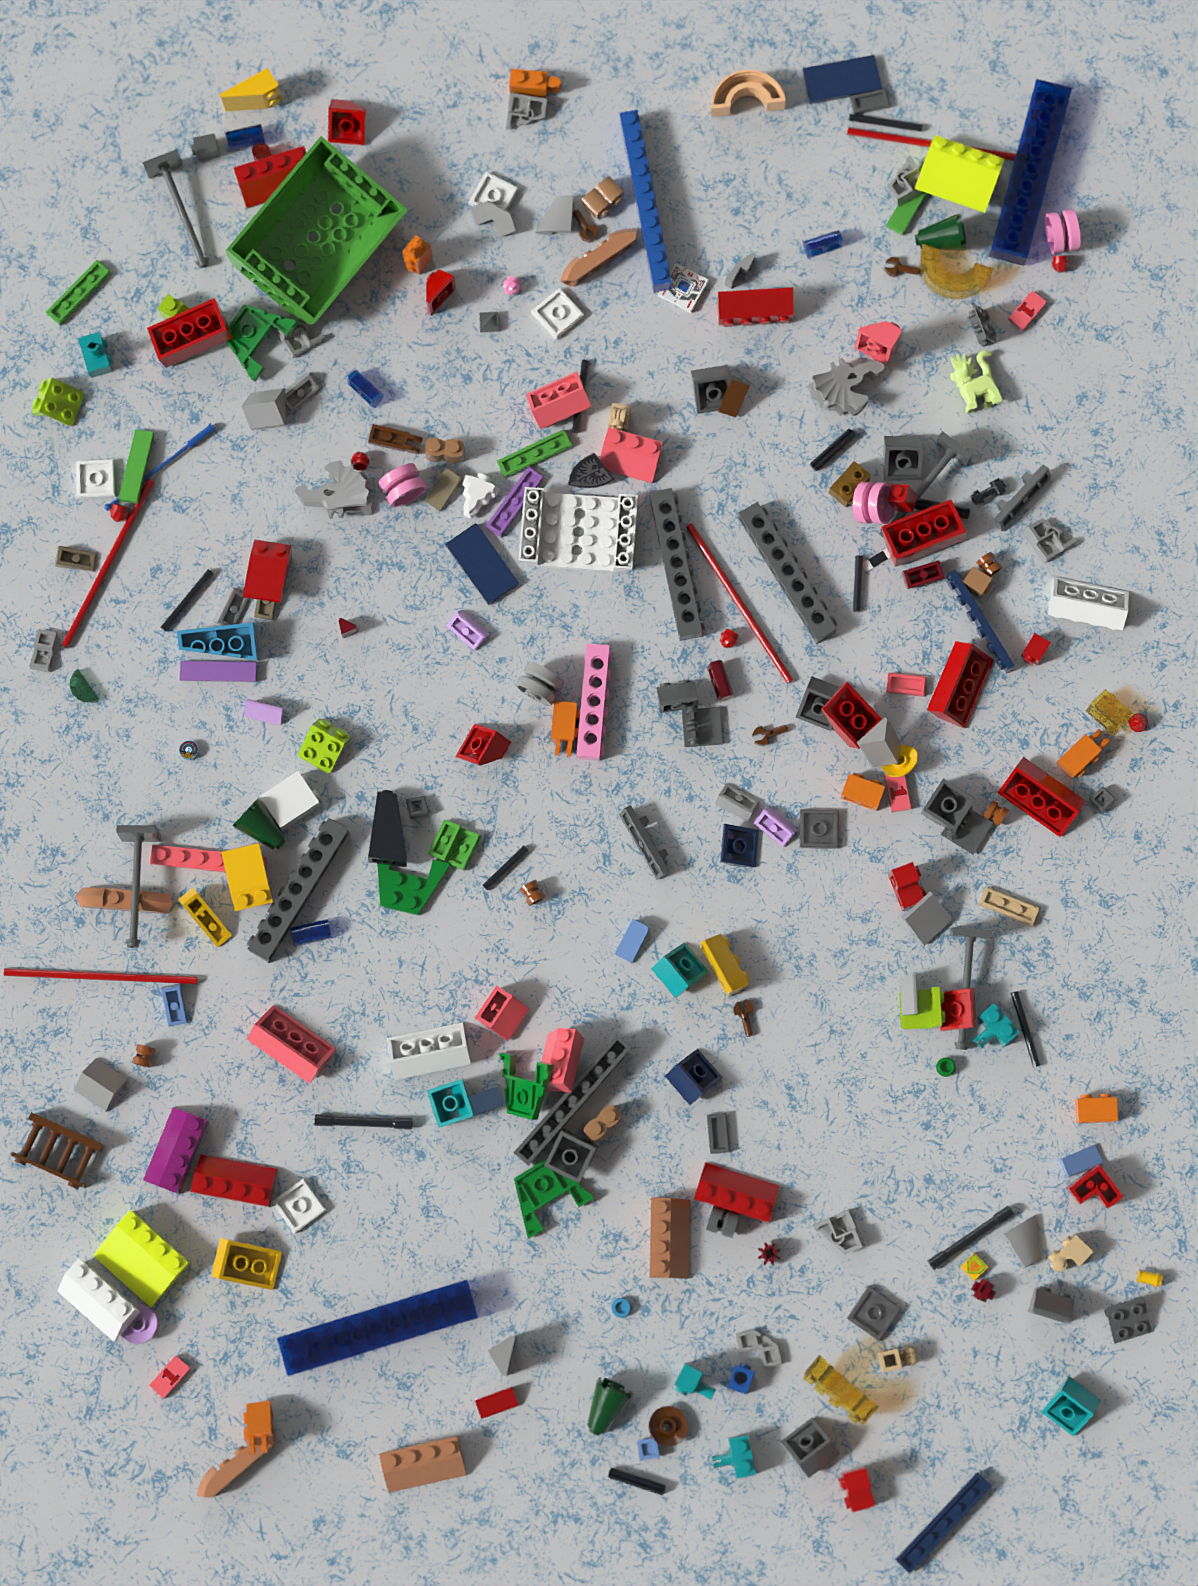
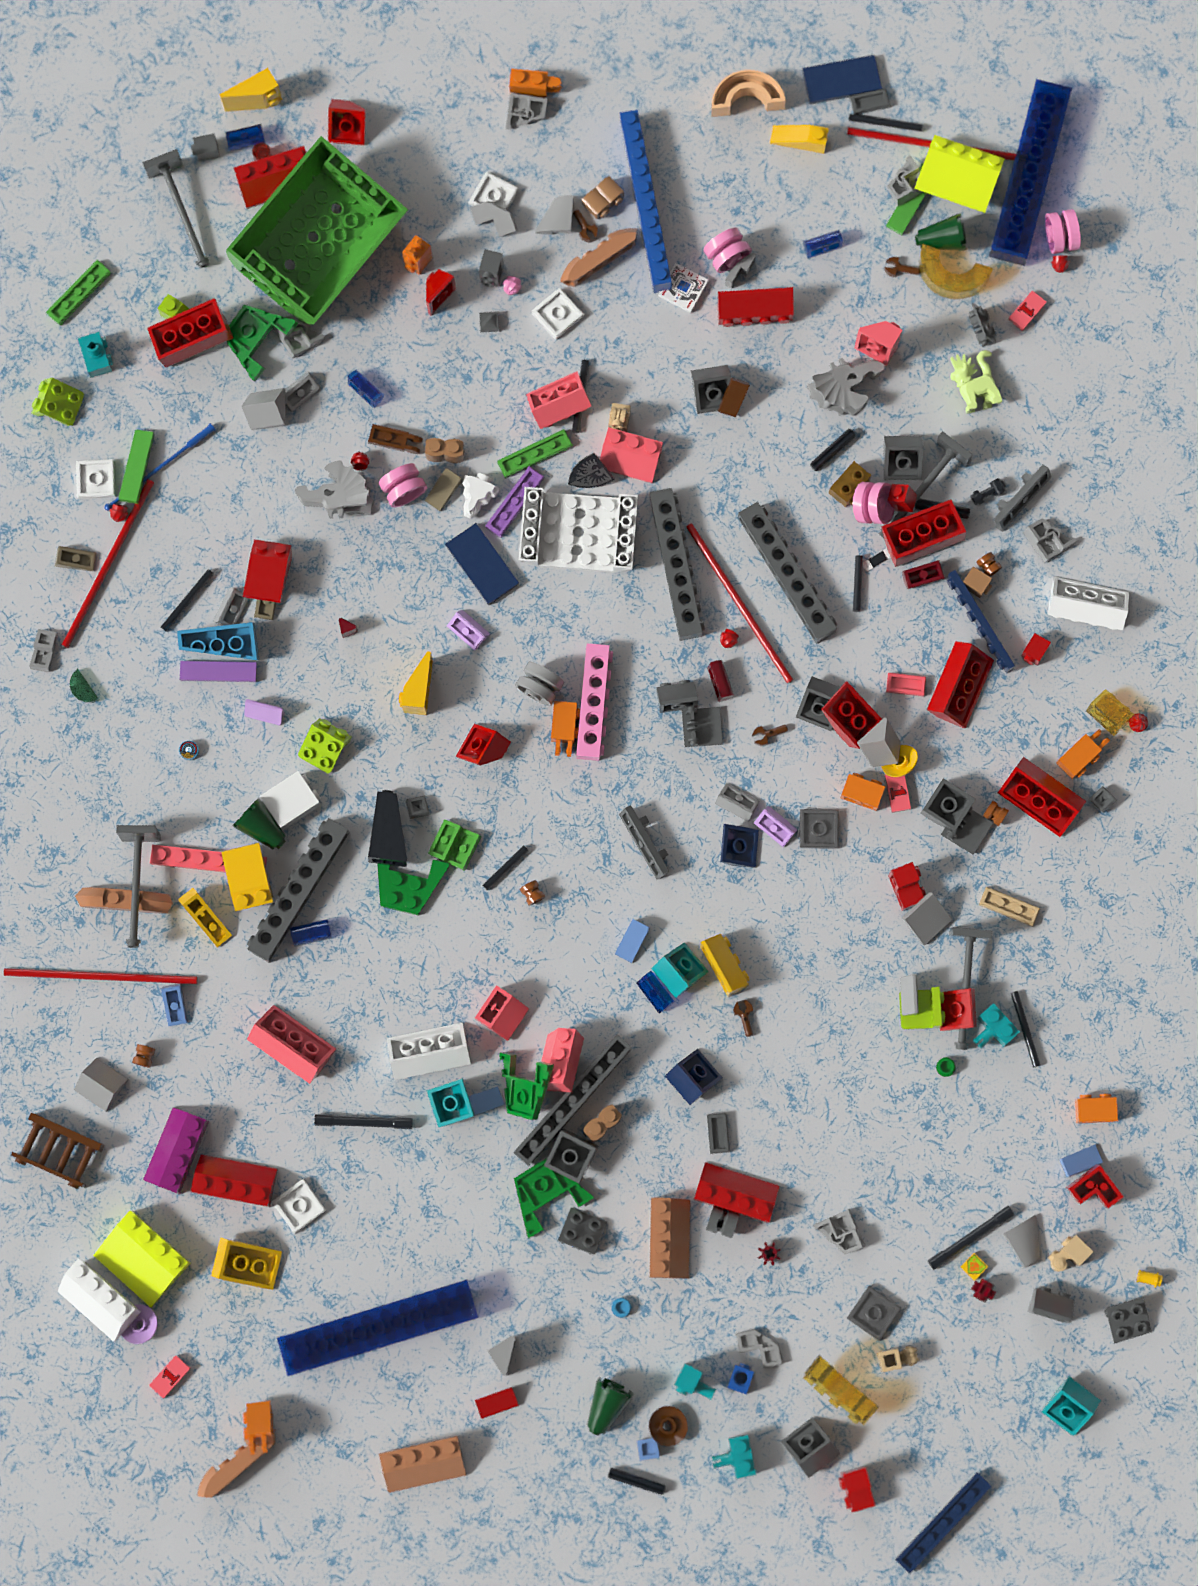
none -> yellow slope [399,651,433,715]
none -> dark grey brick [479,249,504,287]
none -> dark grey hinge [558,1208,607,1255]
none -> clear blue brick [636,971,675,1014]
none -> bright pink wheel [704,227,752,273]
none -> yellow slope [770,125,829,154]

